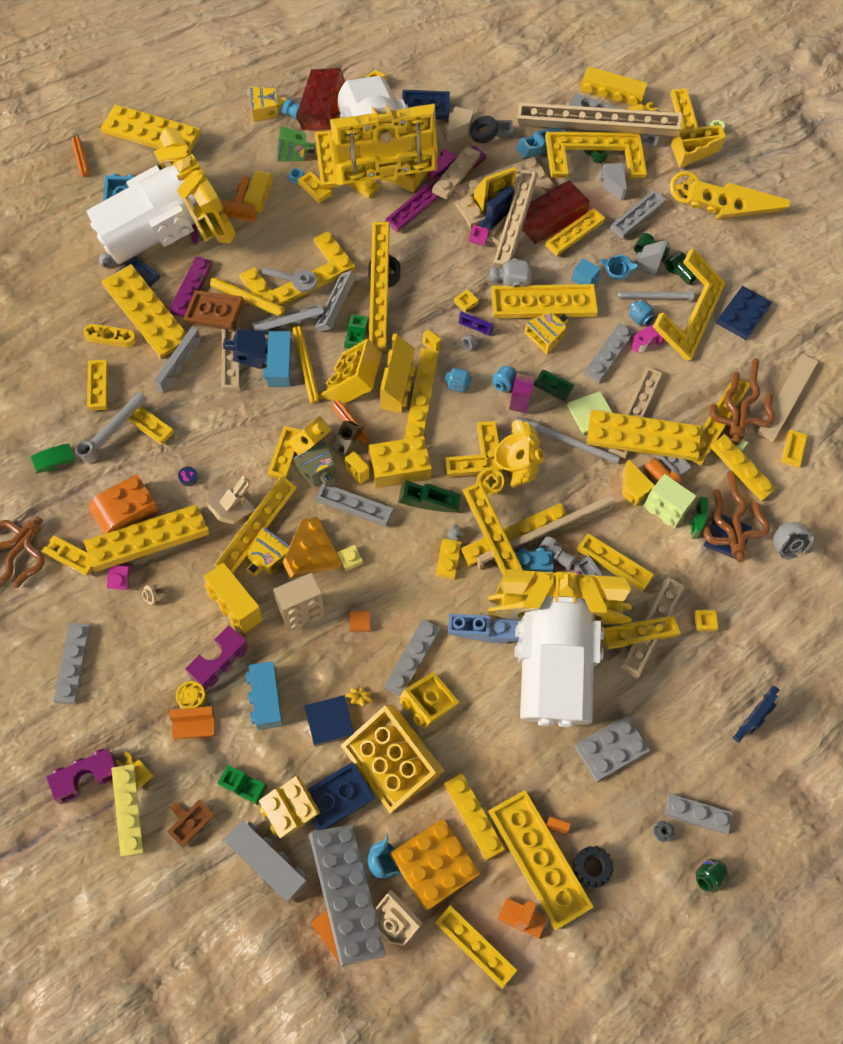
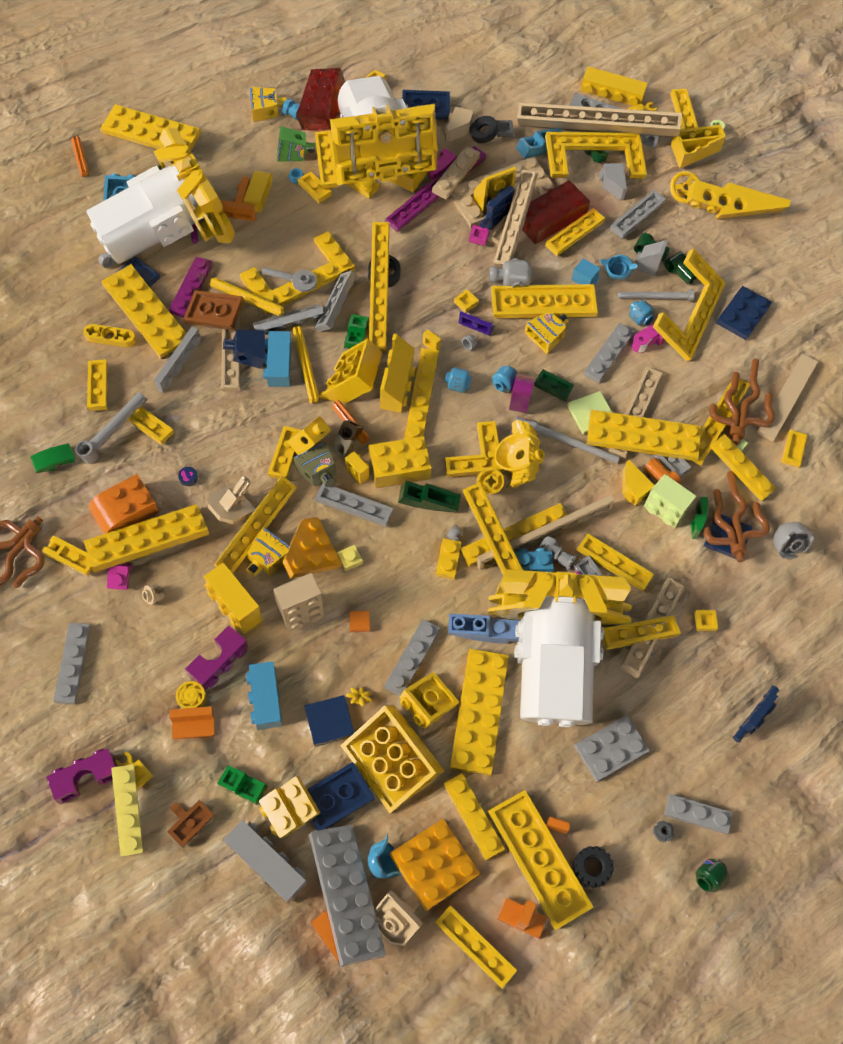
none -> yellow plate [450,649,509,776]

